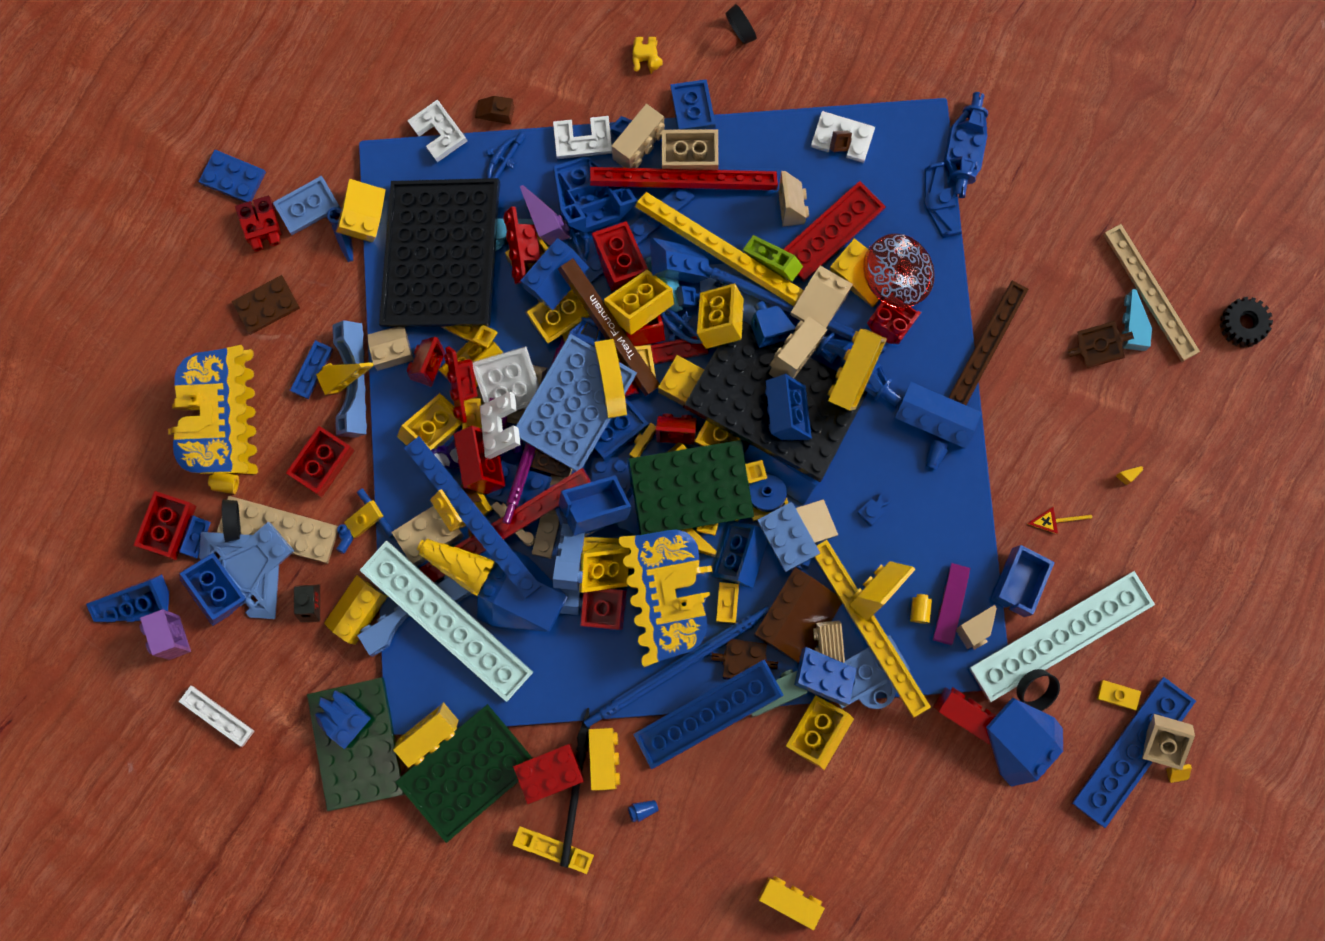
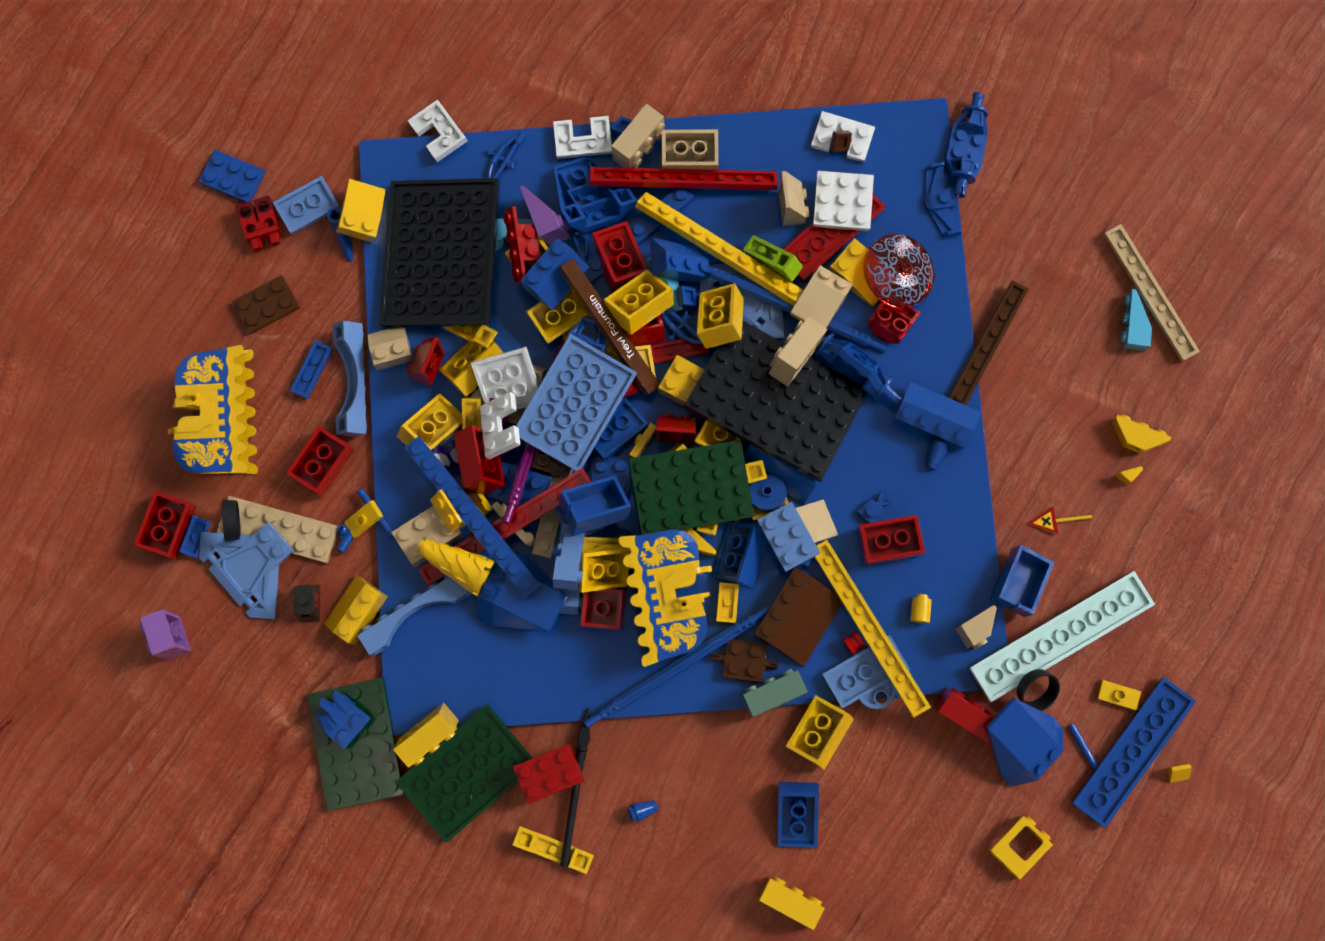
blue wedge [86,574,169,622] -> none
blue slope [179,553,246,626] -> none
white plate [179,686,254,747] -> none
yellow brick [208,472,239,494] -> none
yellow slope [316,363,374,395] -> none
light aqua plate [360,541,533,702] -> none
red bracket [444,346,478,423] -> none
reddish brown slope [475,96,515,124] -> none
yellow brick [589,728,620,791] -> none
yellow slope [594,339,627,418] -> none
yellow animal [632,37,663,74] -> none
blue plate [633,660,784,769] -> none
blue plate [670,79,716,130] -> none
black tyre [725,4,757,45] -> none
blue torso [751,301,795,348] -> none
blue slope [765,374,812,440] -> none
blue plate [794,647,857,707] -> none
tan brick [813,621,845,663] -> none
yellow piece [828,329,887,411] -> none
yellow slope [849,561,916,621] -> none
magenta slope [933,563,970,645] -> none
reddish brown plate [1068,321,1134,368] -> none
tan slope [1142,714,1195,770] -> none
black tyre [1219,297,1273,348] -> none
none -> blue slope [777,782,819,848]
none -> white plate [813,171,874,231]
none -> red wheel [842,631,866,655]
none -> red brick [857,515,925,566]
none -> yellow window [988,816,1053,880]
none -> blue bar [1068,723,1098,772]
none -> yellow slope [1112,414,1172,454]

